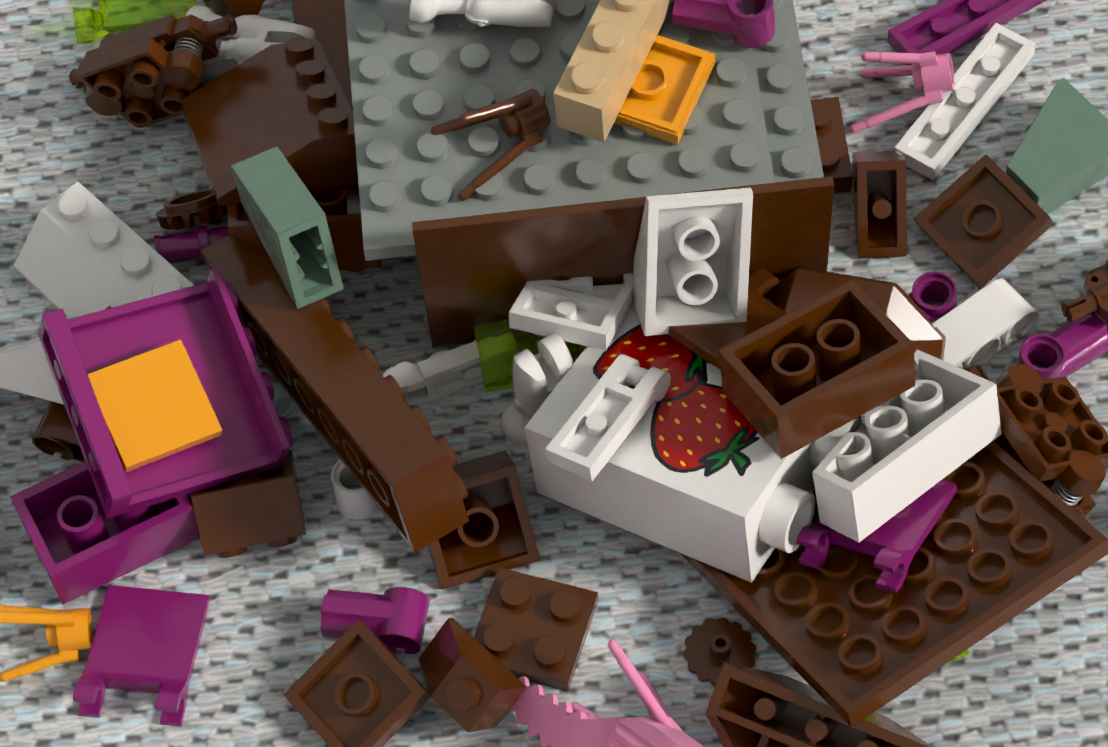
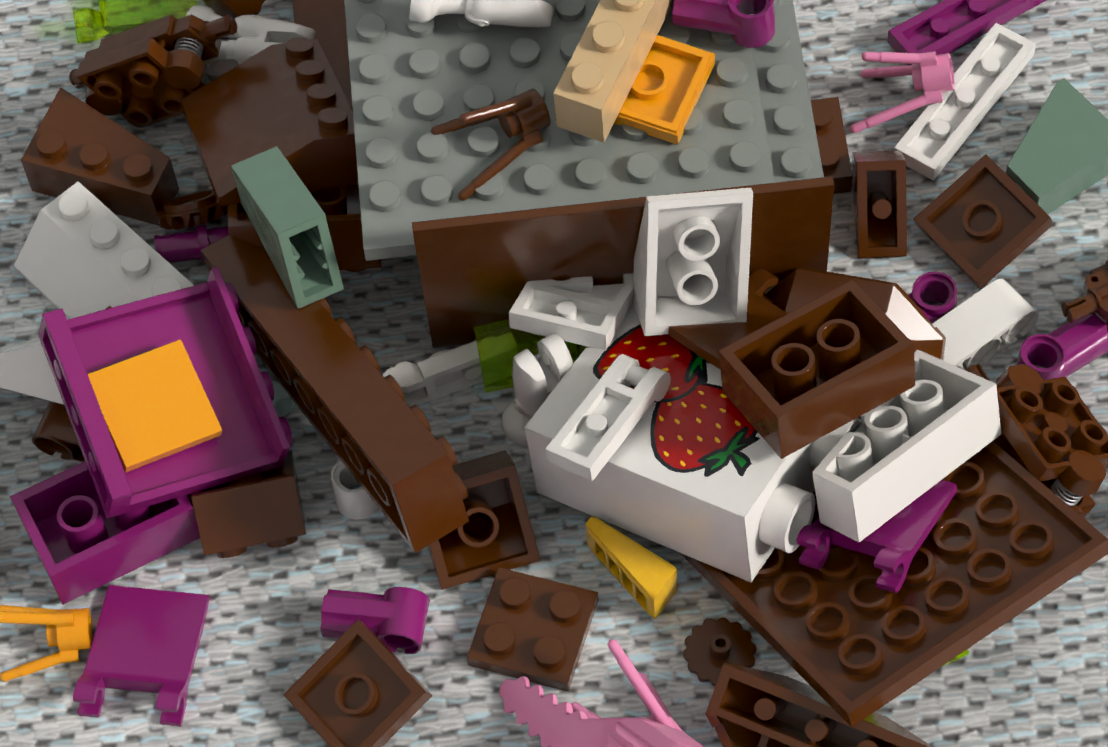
reddish brown slope [418,618,527,733] -> none
none -> reddish brown wedge [21,87,179,226]
none -> yellow slope [585,516,678,619]

